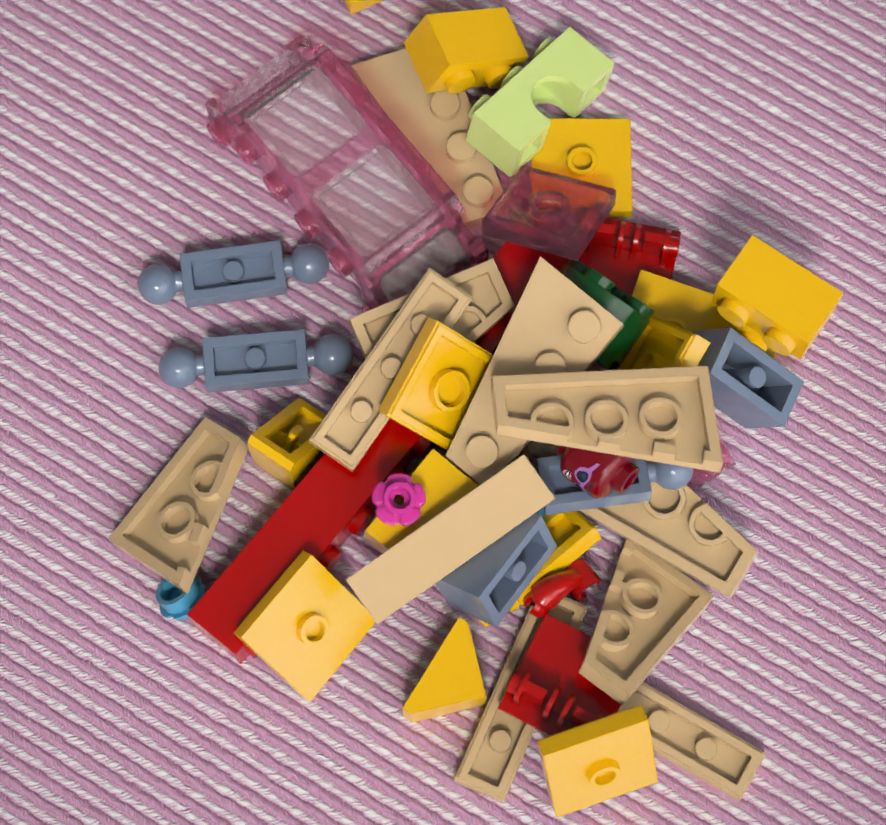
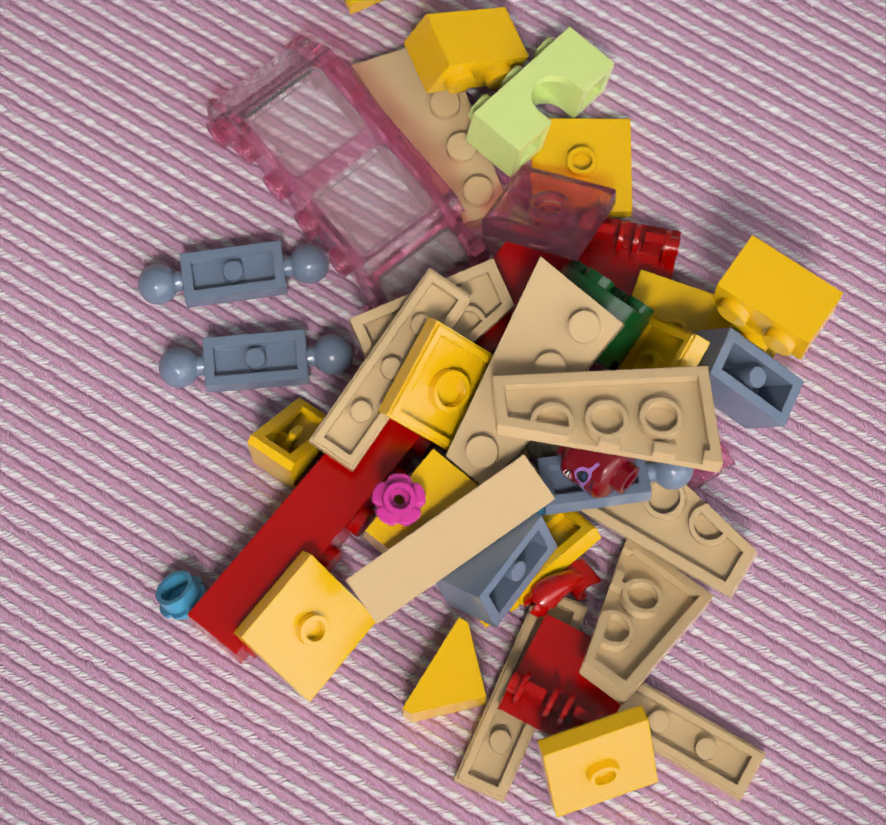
tan wing [108,417,249,594] -> none

